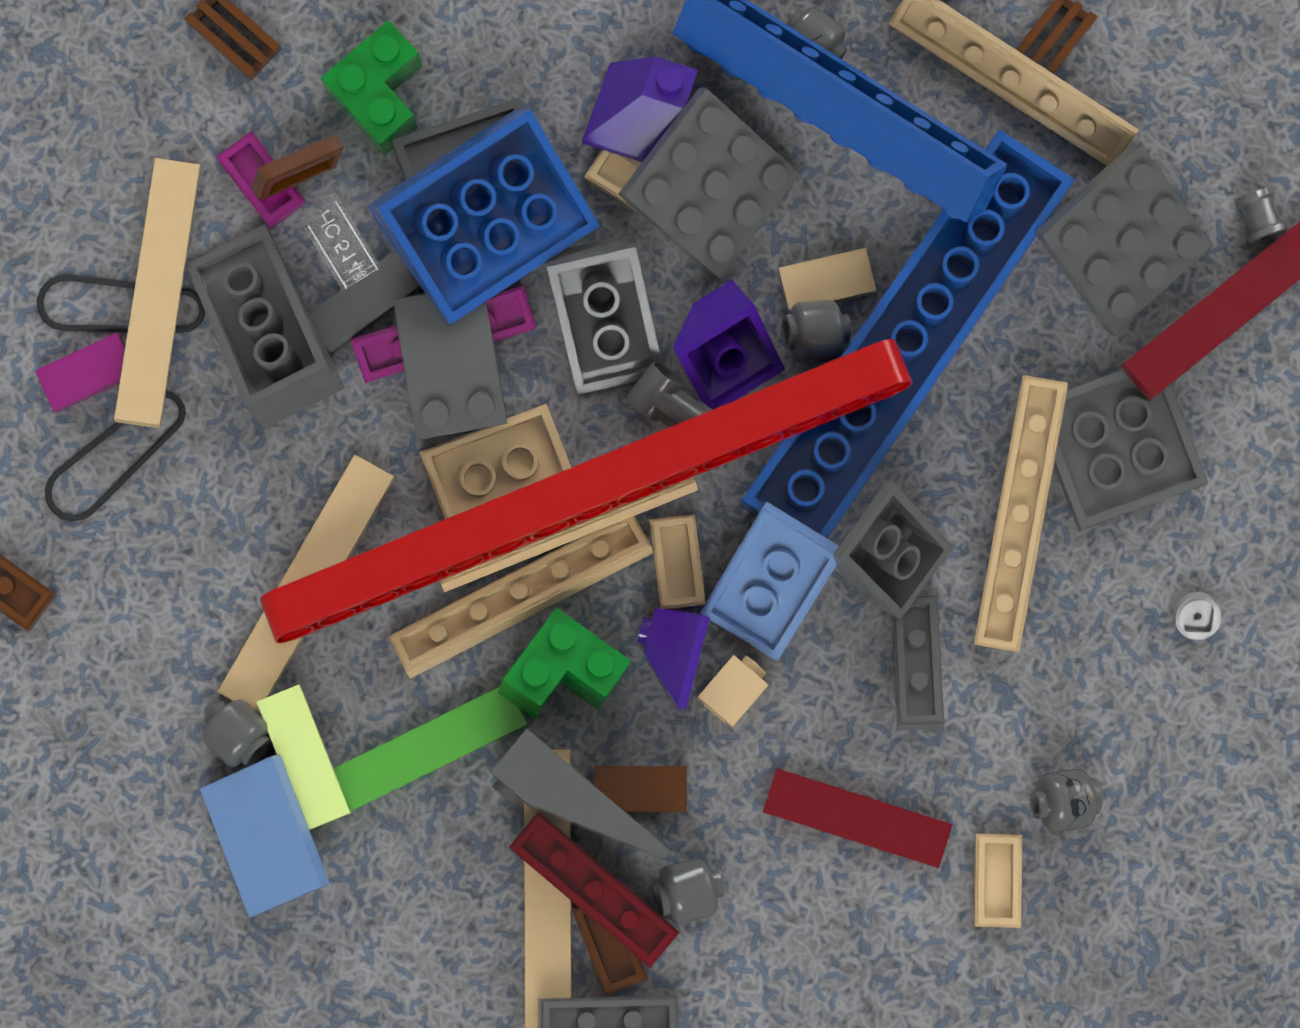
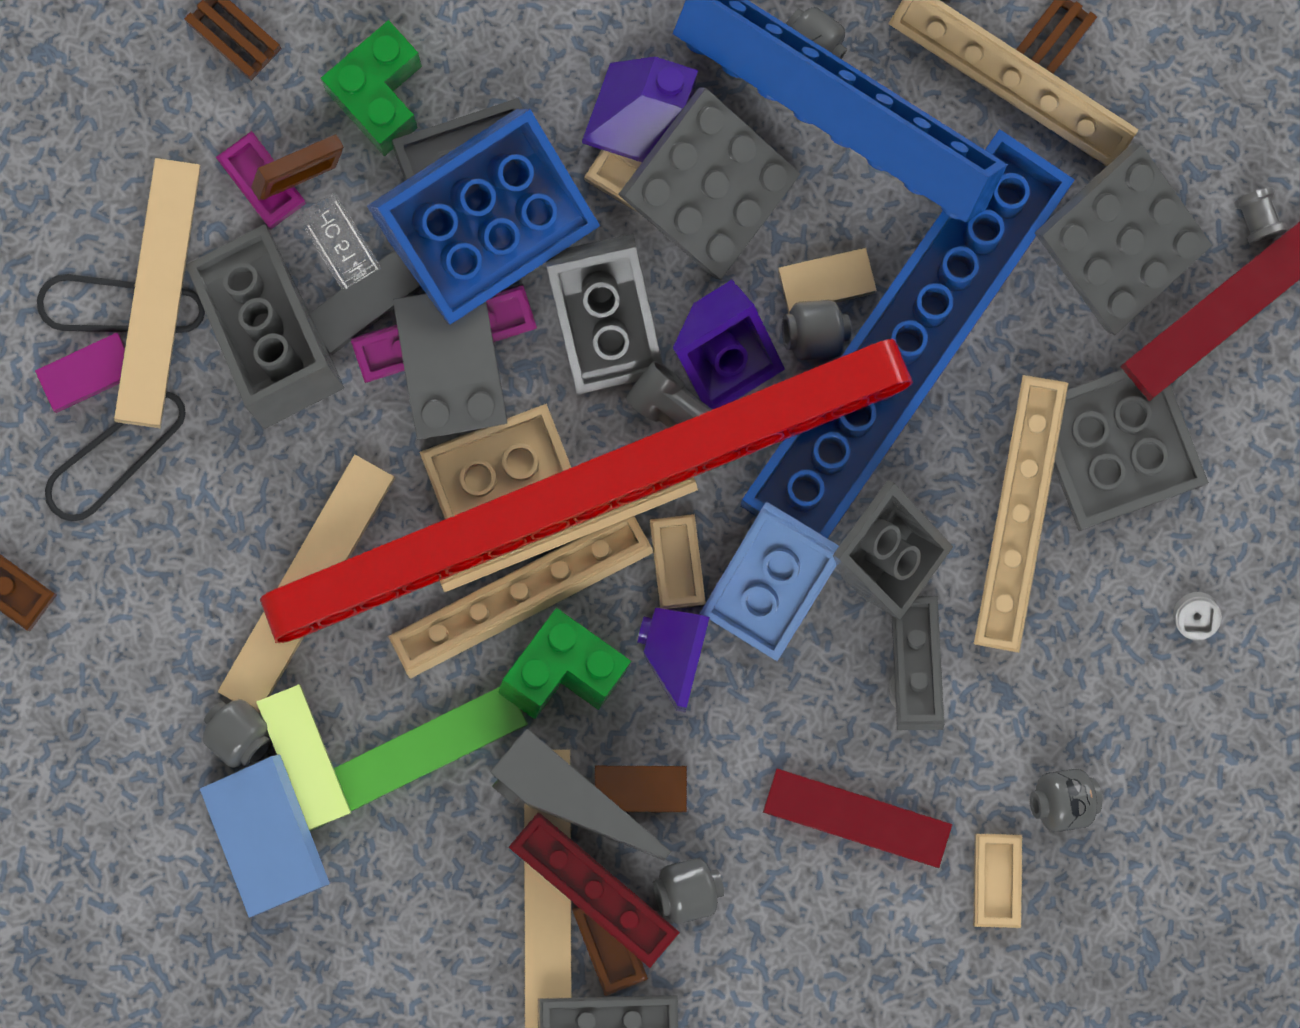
tan brick [697,655,768,729] -> none

